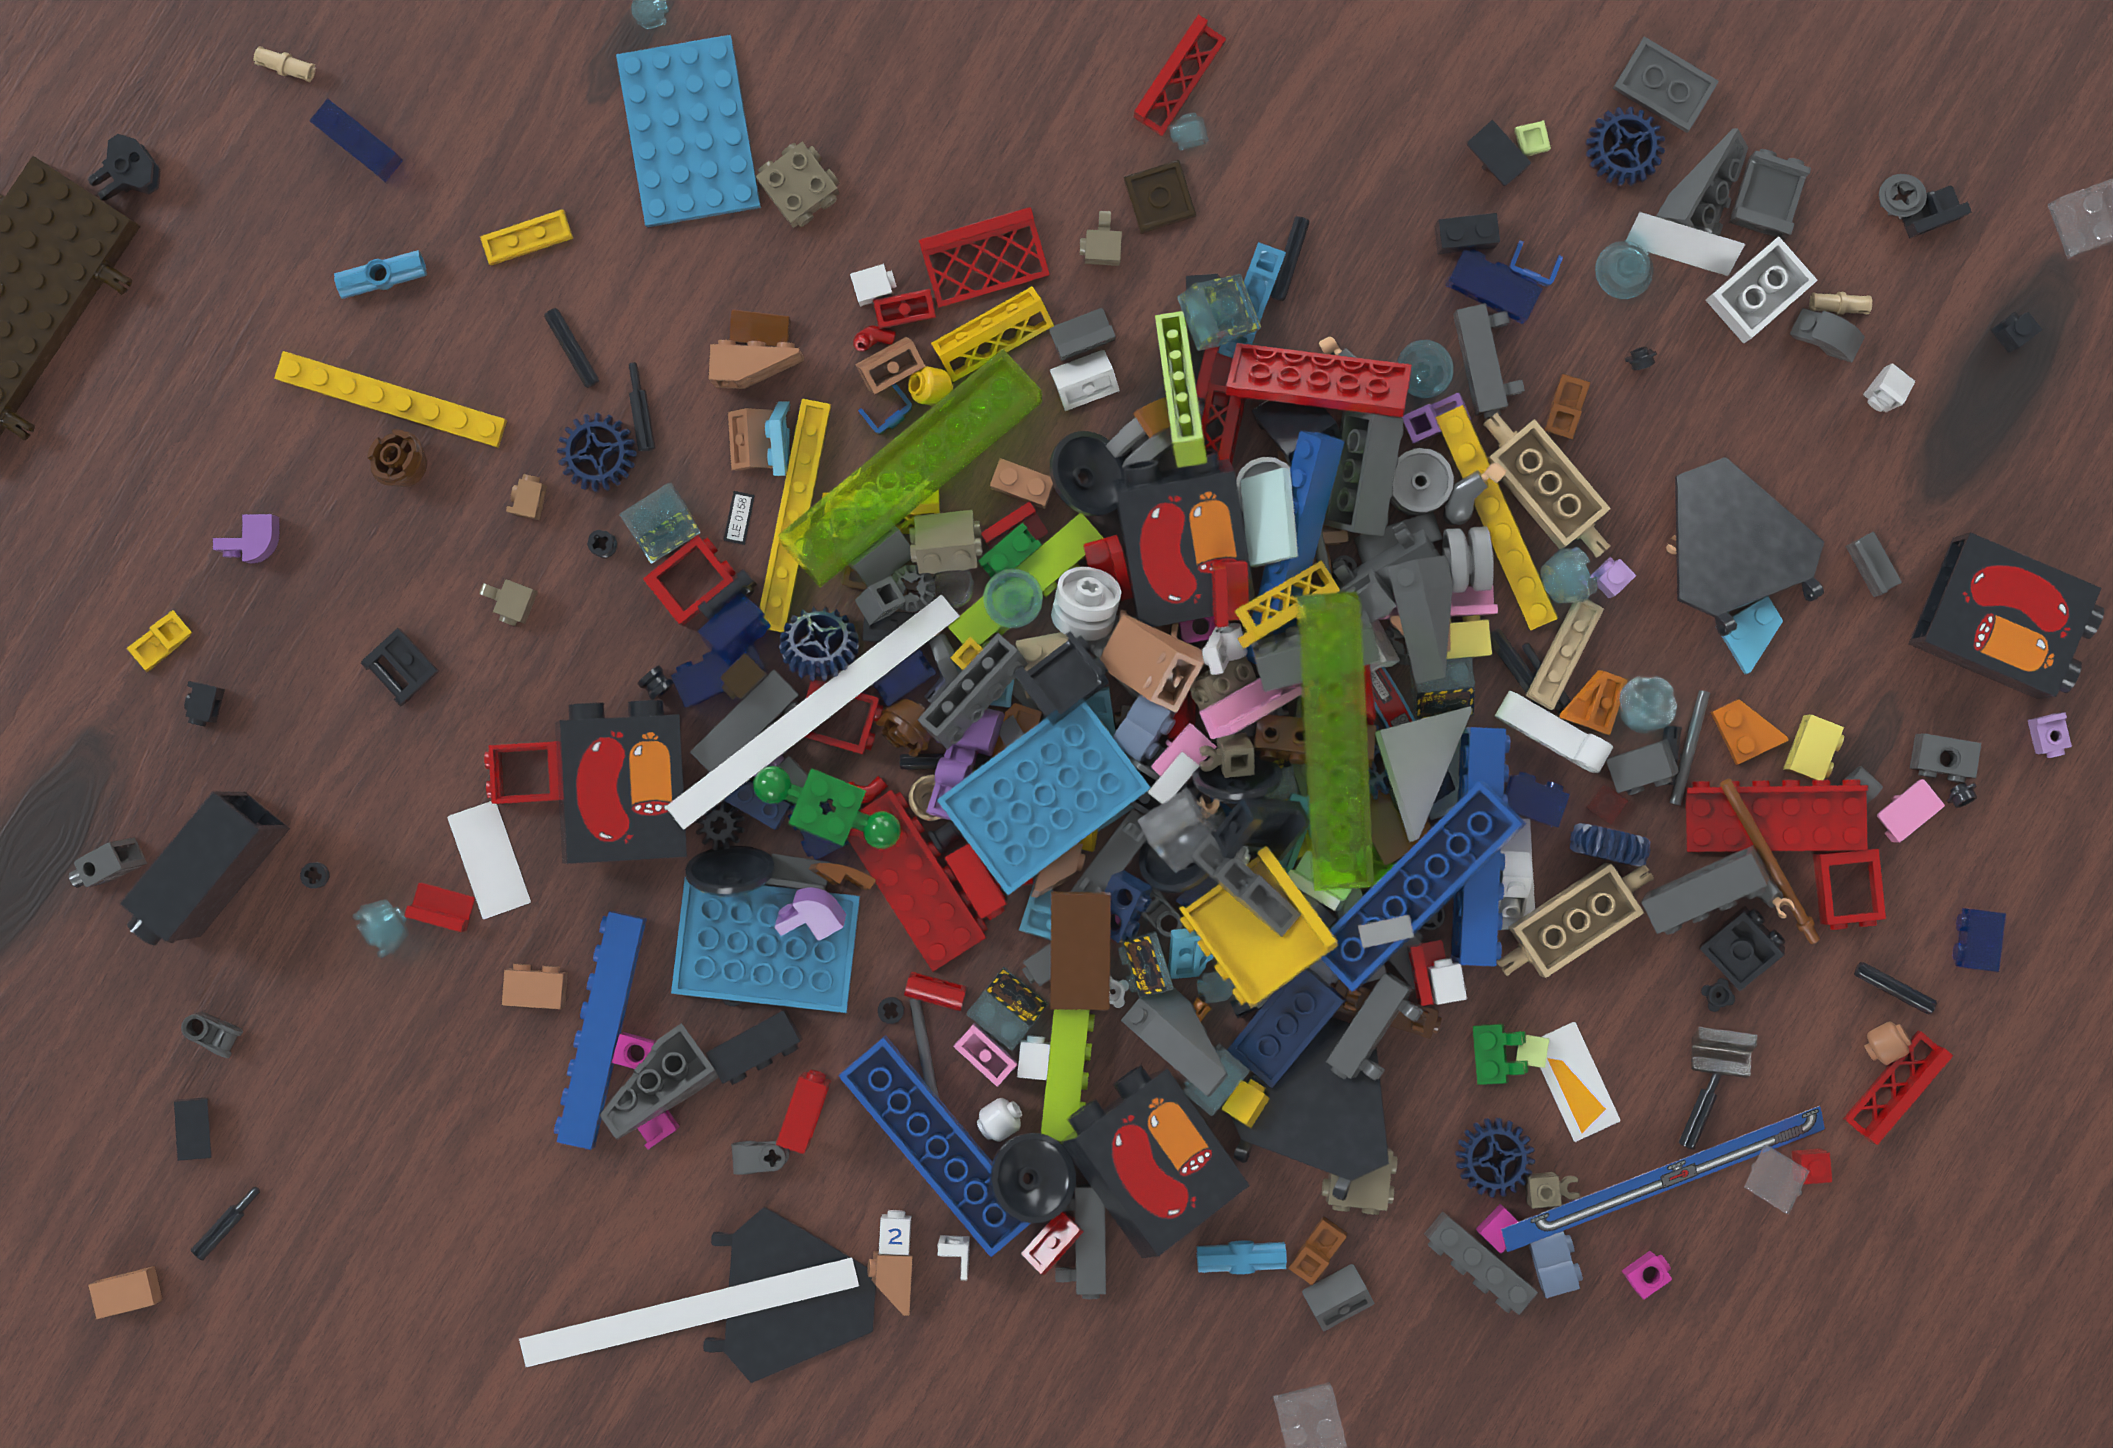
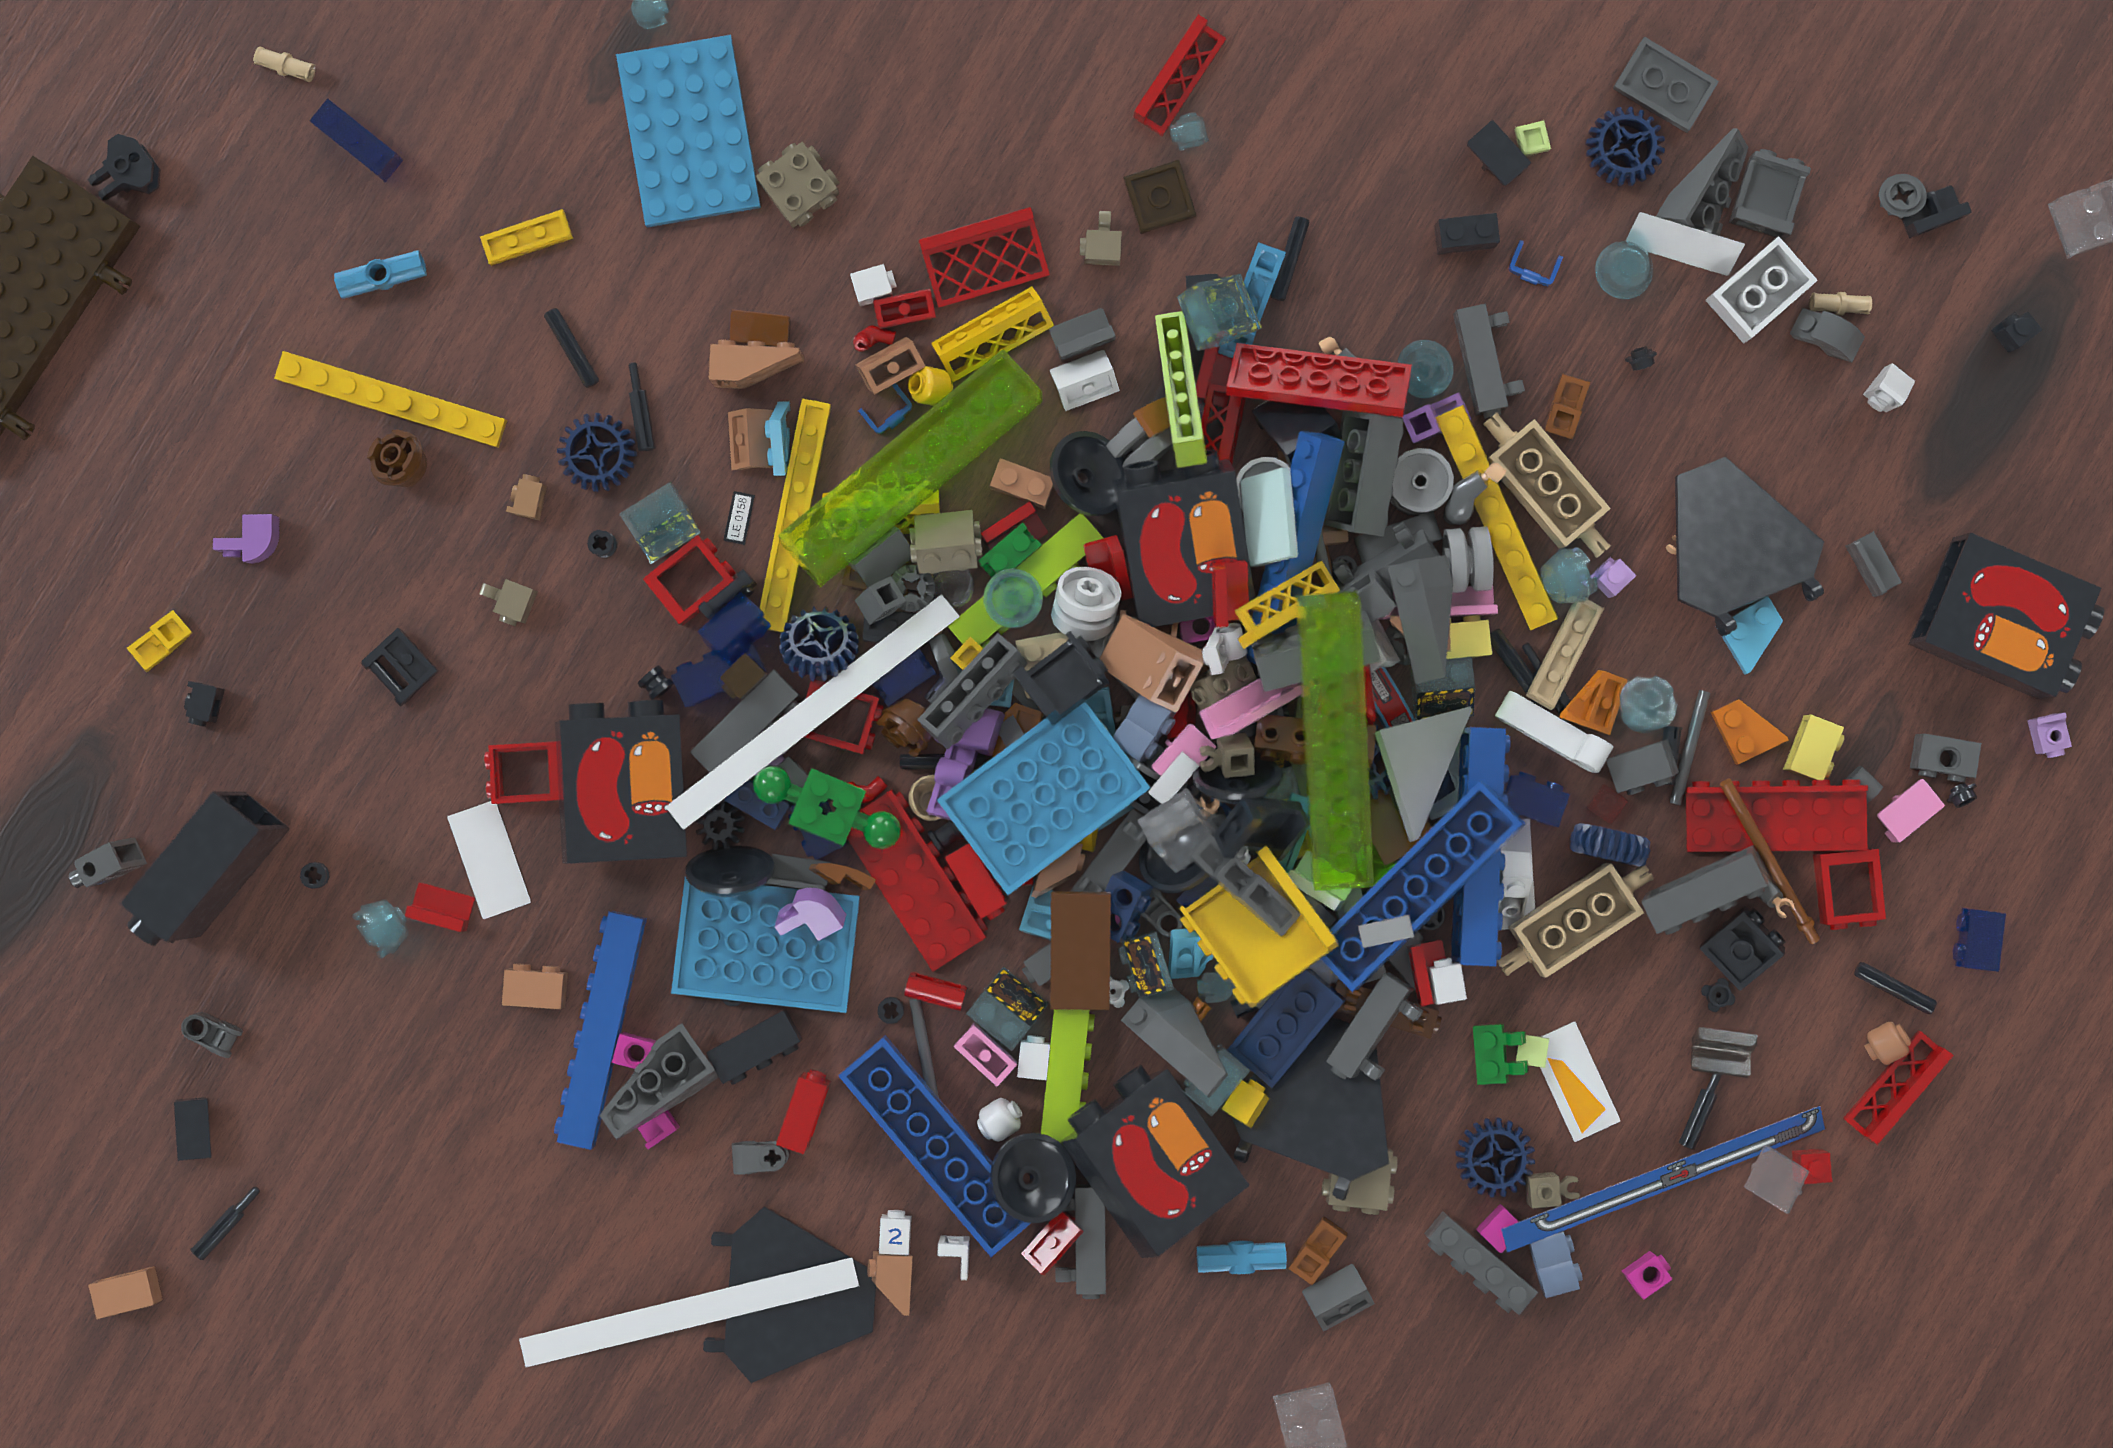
clear blue brick [1445,249,1543,324] -> none

